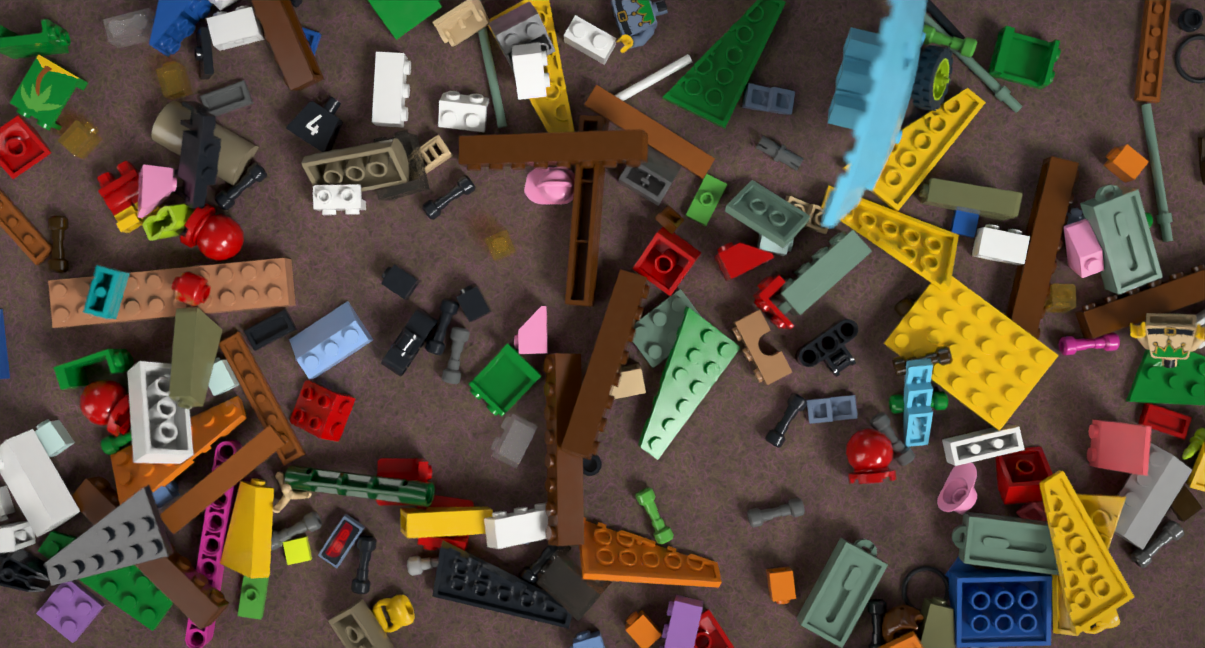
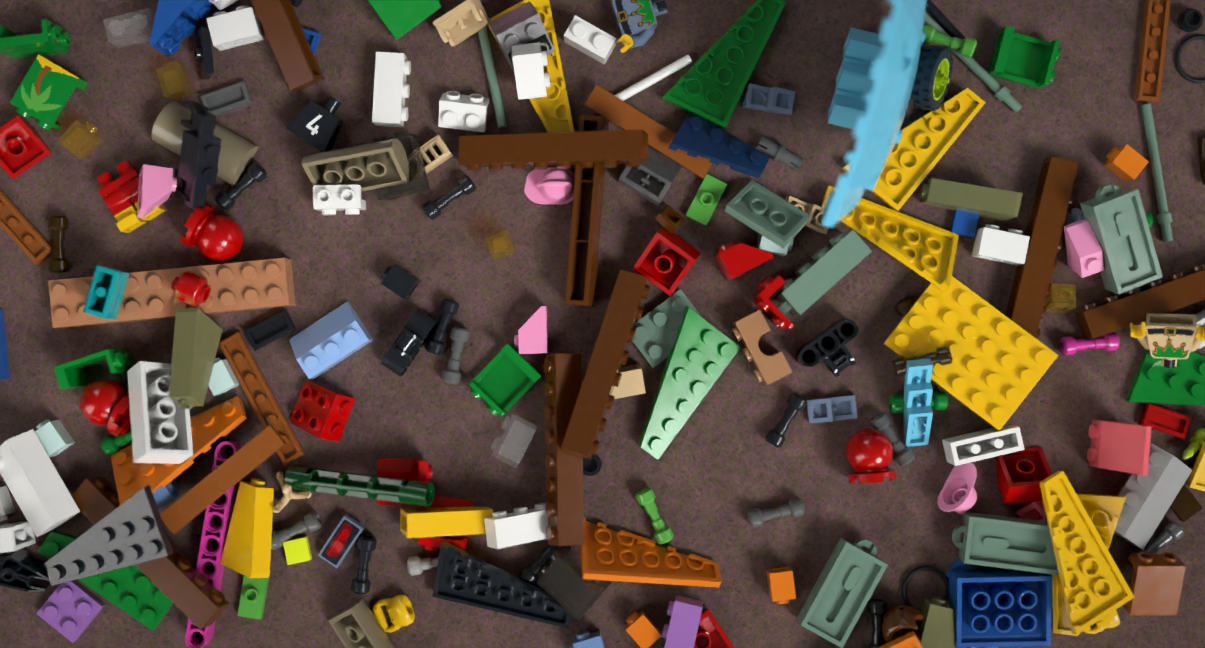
lime brick [143,203,195,241] -> none
black brick [456,285,492,322] -> none
none -> dark blue wing [668,111,770,178]
none -> dark orange panel [1122,552,1186,616]

